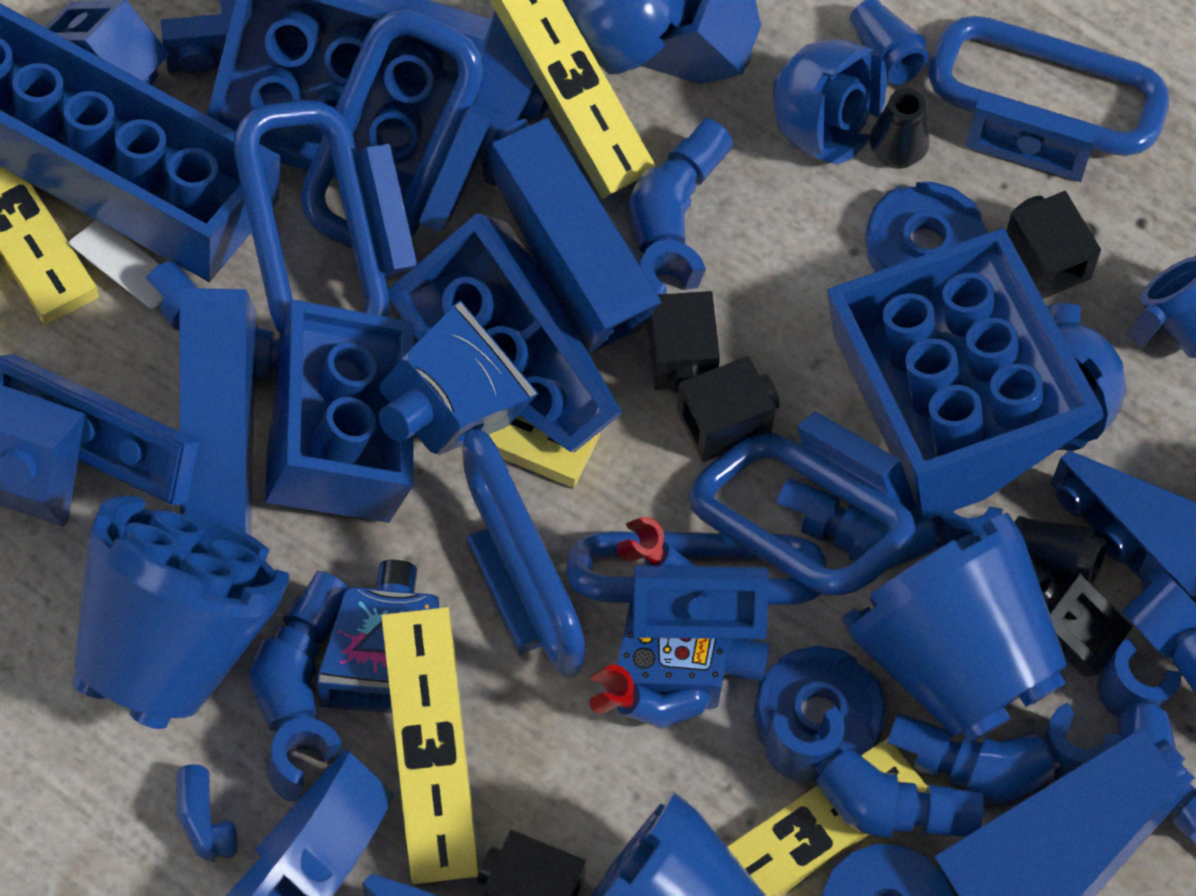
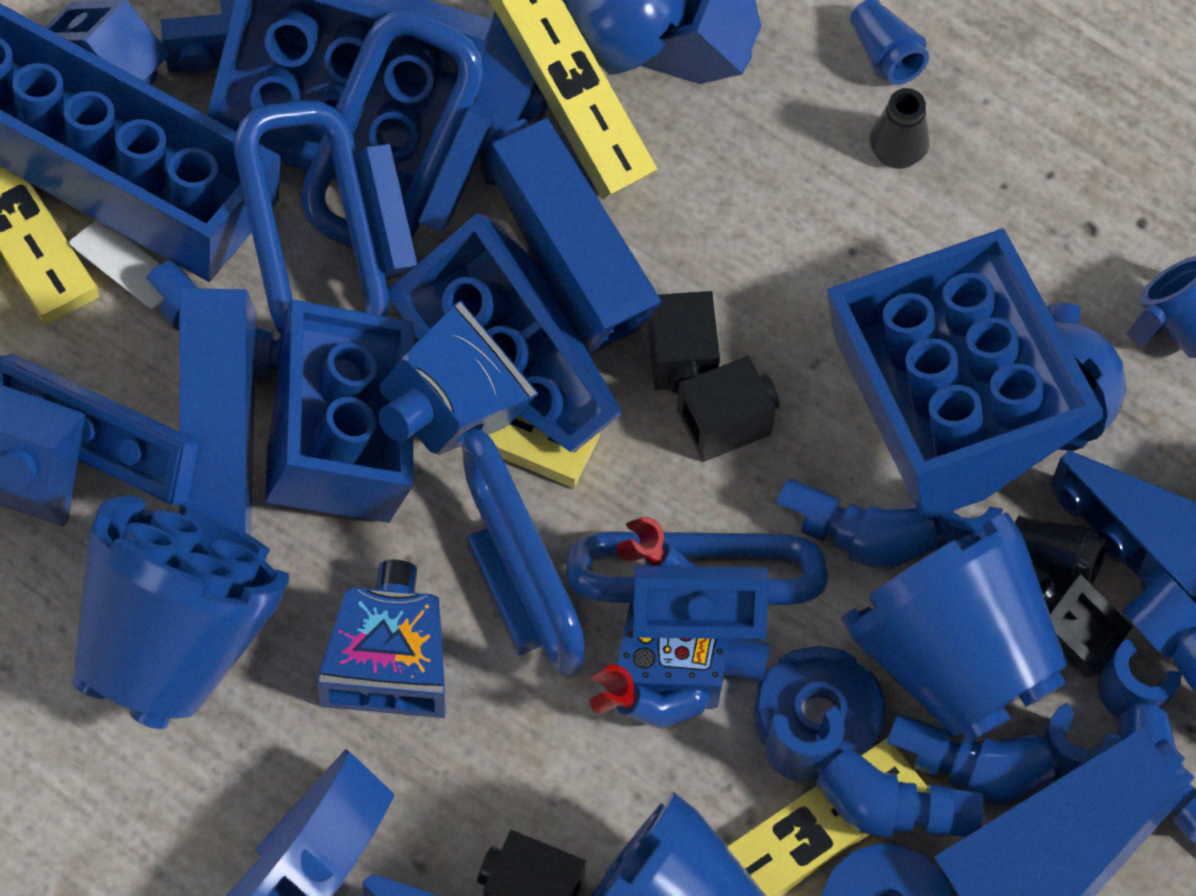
blue arm [176,764,238,862] -> none
blue piece [248,570,349,802] -> none
light yellow tile [381,607,479,885] -> none
blue piece [628,118,733,294] -> none
blue bar [689,411,916,595] -> none
blue cylinder [773,38,887,165] -> none
blue tile [864,181,988,272] -> none
blue bar [928,16,1169,182] -> none
black brick [1006,190,1101,299] -> none

